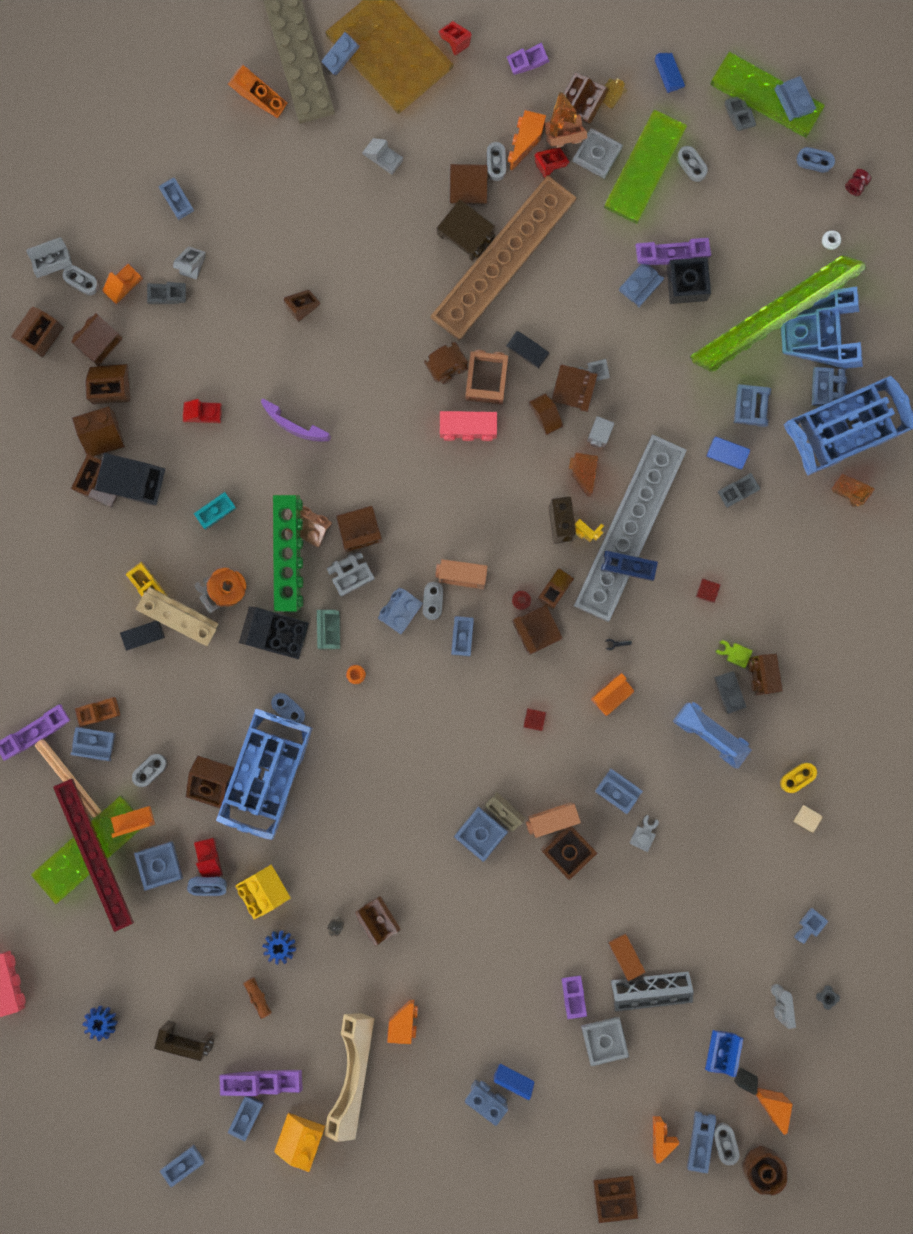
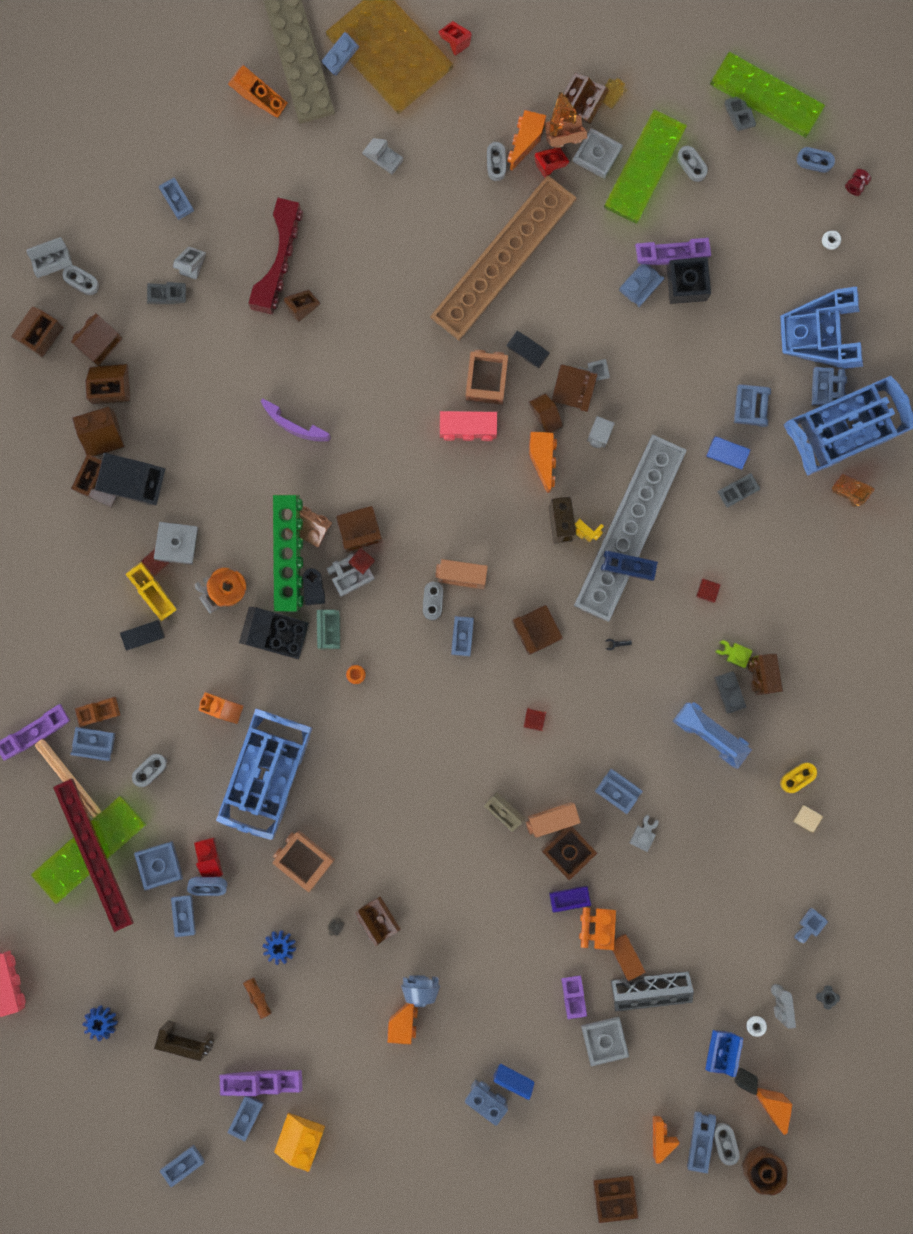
orange slope [102,264,143,304] -> none
orange panel [111,806,155,838] -> none
tan fence [135,587,219,646] -> none
red slope [183,399,222,423] -> none
reddish brown slope [186,756,234,808] -> none
teal plate [194,492,237,530] -> none
yellow slope [235,864,291,919] -> none
sand blue plate [271,693,305,724] -> none
tan arch [325,1013,374,1142] -> none
sand blue bracket [378,588,423,634] -> none
reddish brown brick [424,342,468,385] -> none
dark brown panel [437,200,496,261] -> none
reddish brown slope [450,164,487,204] -> none
sand blue plate [454,807,508,862] -> none
medium lavender slope [507,42,549,75] -> none
clear red plate [512,591,531,610] -> none
reddish brown slope [537,568,574,610] -> none
clear orange slope [569,453,598,497] -> none
orange panel [591,673,634,716] -> none
blue slope [655,53,685,93] -> none
clear neon green plate [690,255,866,372] -> none
sand blue plate [774,76,816,121] -> none
none -> clear red tile [142,549,169,576]
none -> light grey plate [154,522,198,565]
none -> sand blue plate [171,895,196,937]
none -> orange slope [198,692,244,724]
none -> dark red arch [248,197,303,315]
none -> nougat window [272,831,335,892]
none -> black piece [303,568,326,606]
none -> clear red tile [348,548,376,575]
none -> sand blue cone [401,975,440,1007]
none -> orange slope [529,432,557,493]
none -> dark purple tile [549,886,591,913]
none -> orange plate [579,907,616,950]
none -> white plate [746,1016,767,1037]

